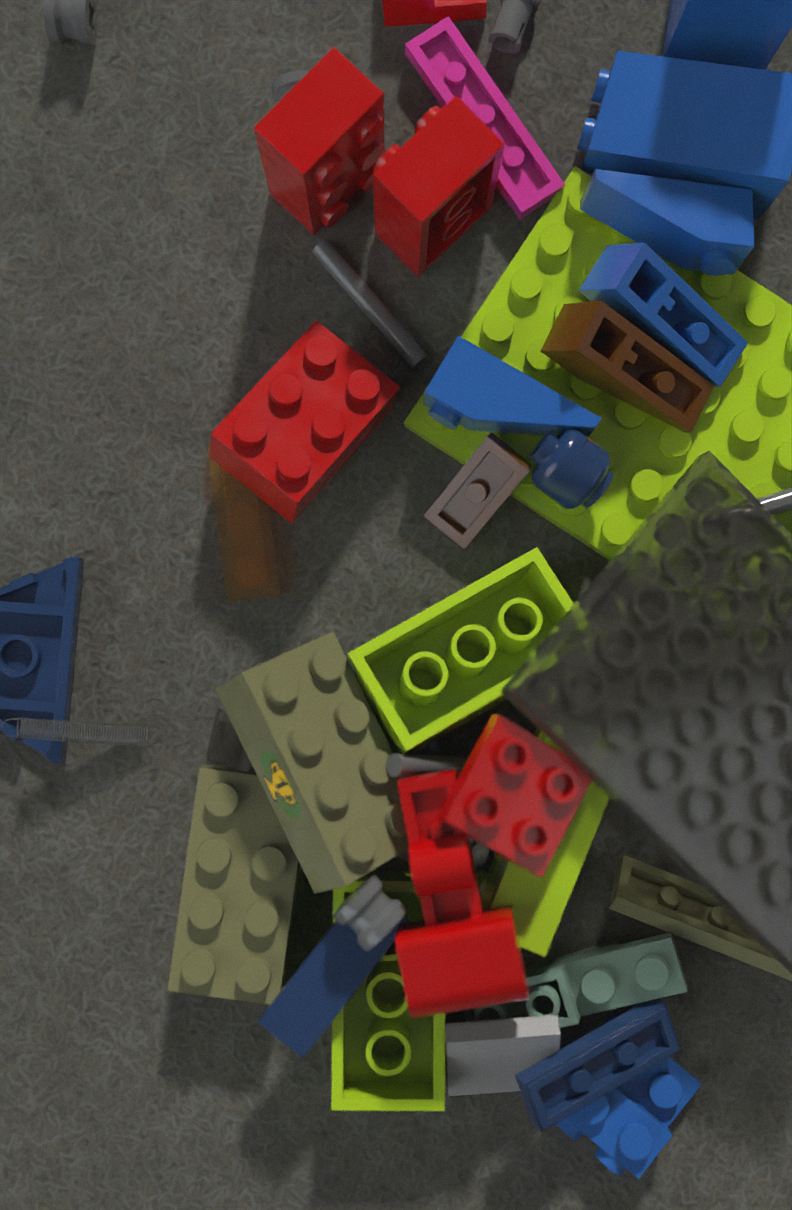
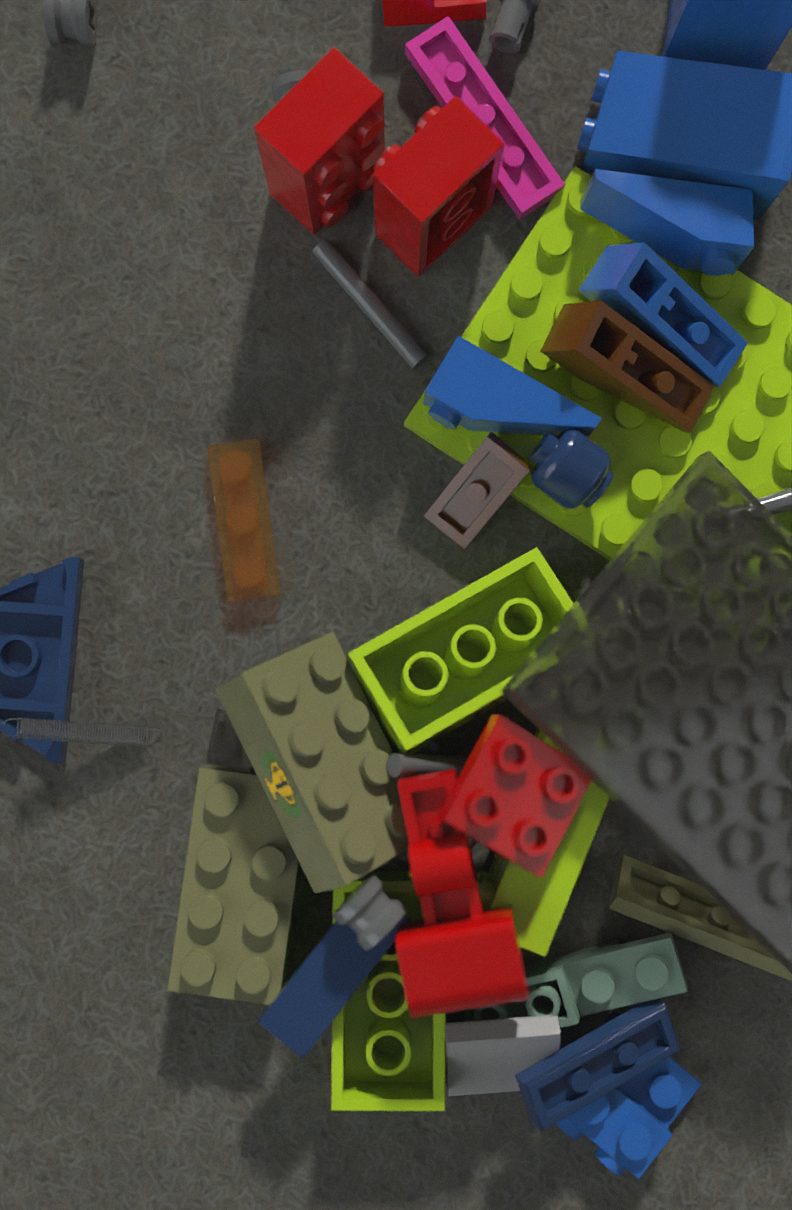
red brick [210,320,400,524] -> none

